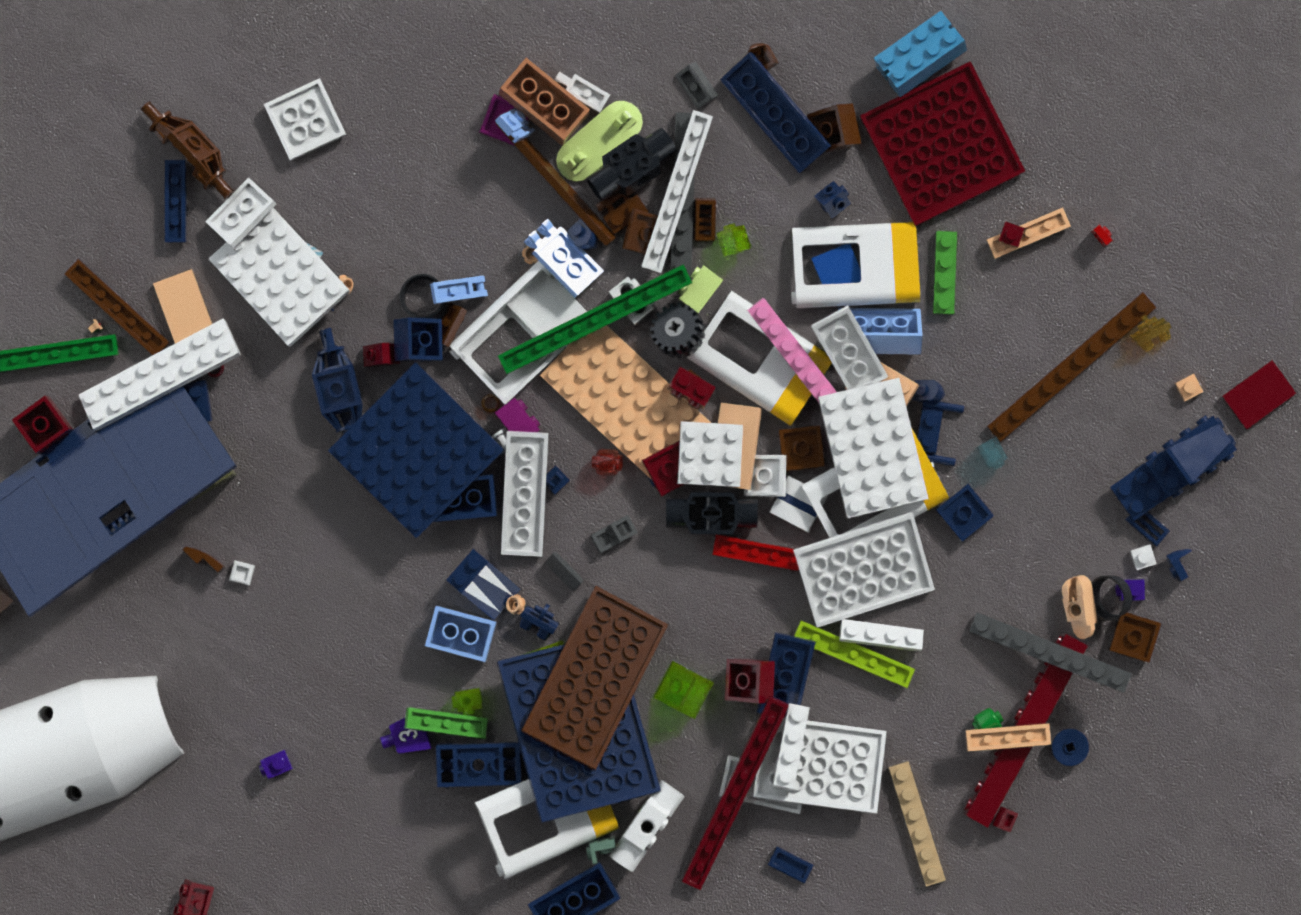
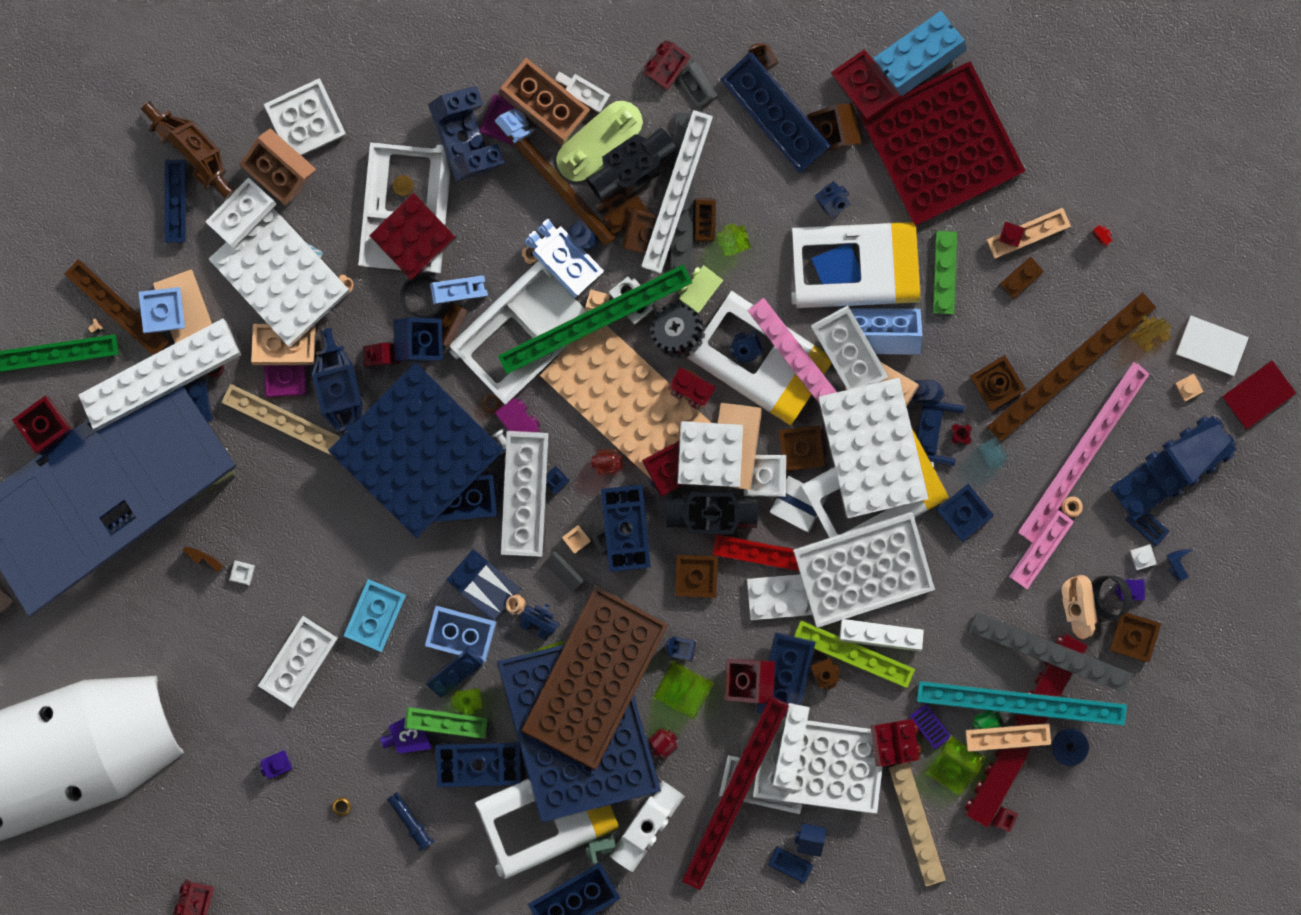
none -> light blue plate [139,287,185,334]
none -> tan plate [222,384,341,456]
none -> nougat brick [239,128,316,205]
none -> light nougat plate [251,324,316,365]
none -> white plate [258,616,338,708]
none -> magenta tile [264,365,307,397]
none -> pearl gold piece [332,797,351,816]
none -> medium azure plate [344,579,406,652]
none -> white piece [358,142,451,274]
none -> dark red plate [369,192,457,281]
none -> dark blue pin [386,792,435,852]
none -> pearl gold tile [393,175,414,196]
none -> dark blue plate [426,647,484,698]
none -> dark blue plate [428,86,505,182]
none -> light nougat plate [562,525,591,554]
none -> light nougat plate [585,289,610,311]
none -> dark blue plate [601,485,651,572]
none -> dark red bracket [643,40,691,90]
none -> dark red head [648,728,678,759]
none -> dark blue plate [665,636,697,662]
none -> reddish brown plate [675,555,718,598]
none -> dark blue brick [730,330,764,363]
none -> white plate [747,574,812,620]
none -> dark blue brick [794,823,826,857]
none -> reddish brown brick [810,658,841,691]
none -> dark red plate [831,49,901,121]
none -> dark red plate [870,719,921,767]
none -> tile [909,703,951,749]
none -> teal plate [917,681,1127,726]
none -> clear neon green slope [925,736,985,797]
none -> dark red plate [951,424,972,445]
none -> reddish brown plate [969,355,1026,412]
none -> reddish brown plate [999,256,1044,299]
none -> bright pink plate [1009,509,1074,589]
none -> bright pink plate [1018,362,1149,543]
none -> light nougat plate [1062,497,1083,517]
none -> white tile [1176,316,1249,376]

